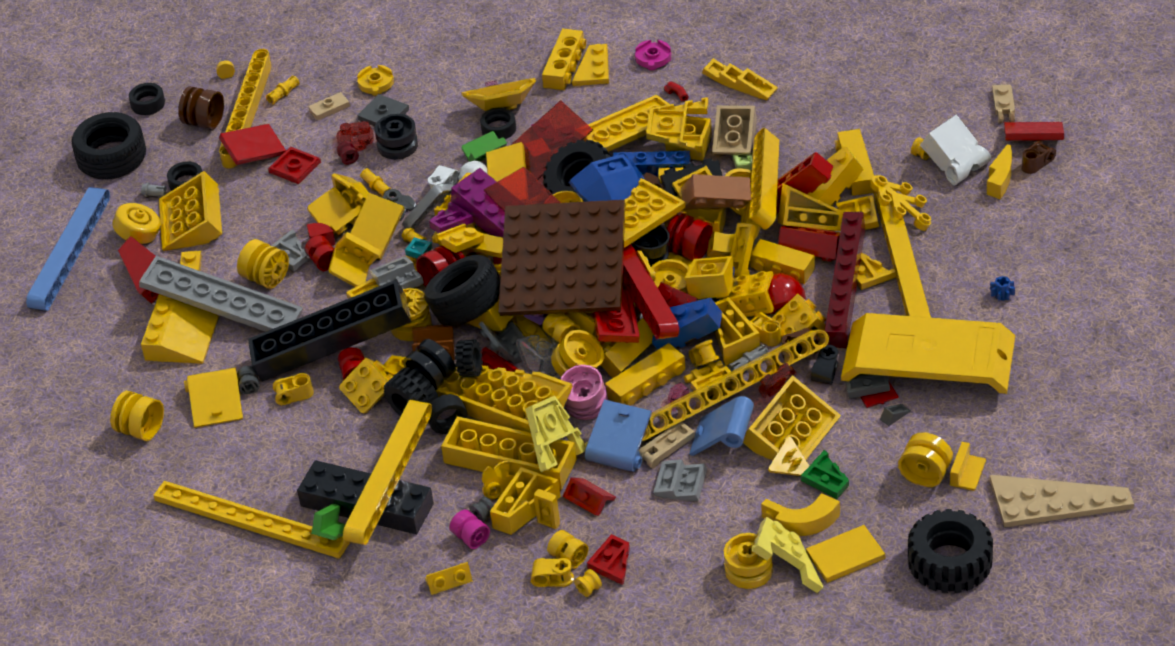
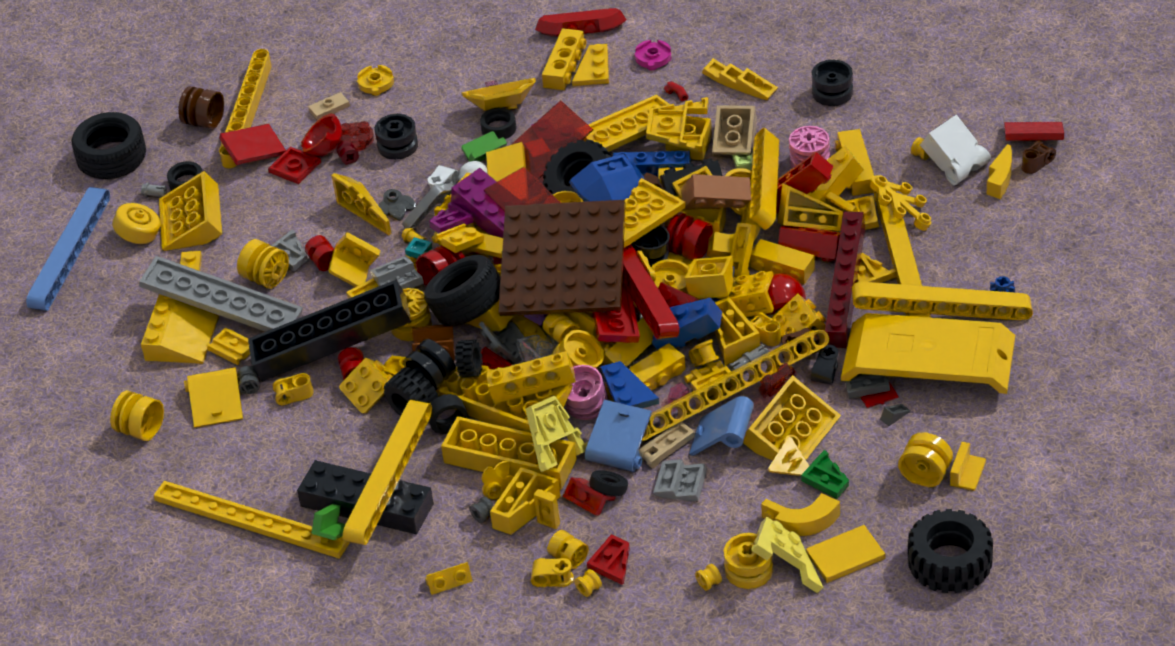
red slope [118,236,159,304] -> none
black tyre [129,83,165,115] -> none
yellow tile [216,60,235,79] -> none
yellow pin [266,75,300,104] -> none
red brick [306,223,336,246] -> none
yellow bracket [307,187,362,236] -> none
yellow tile [350,193,405,260] -> none
dark grey plate [357,94,409,126] -> none
yellow pin [360,168,391,197] -> none
dark pink wheel [449,509,490,549] -> none
tan wing [989,475,1134,527] -> none
tan hinge [992,84,1015,123] -> none
none -> yellow plate [206,327,250,365]
none -> red cylinder [301,113,342,157]
none -> yellow brick [486,351,576,404]
none -> red brick [535,8,627,37]
none -> black tyre [589,470,628,496]
none -> blue wing [601,361,659,408]
none -> yellow wheel [695,563,722,591]
none -> bright pink wheel [789,126,830,169]
none -> black wheel [811,59,853,106]
none -> yellow tile [826,191,858,213]
none -> yellow beam [851,282,1033,320]

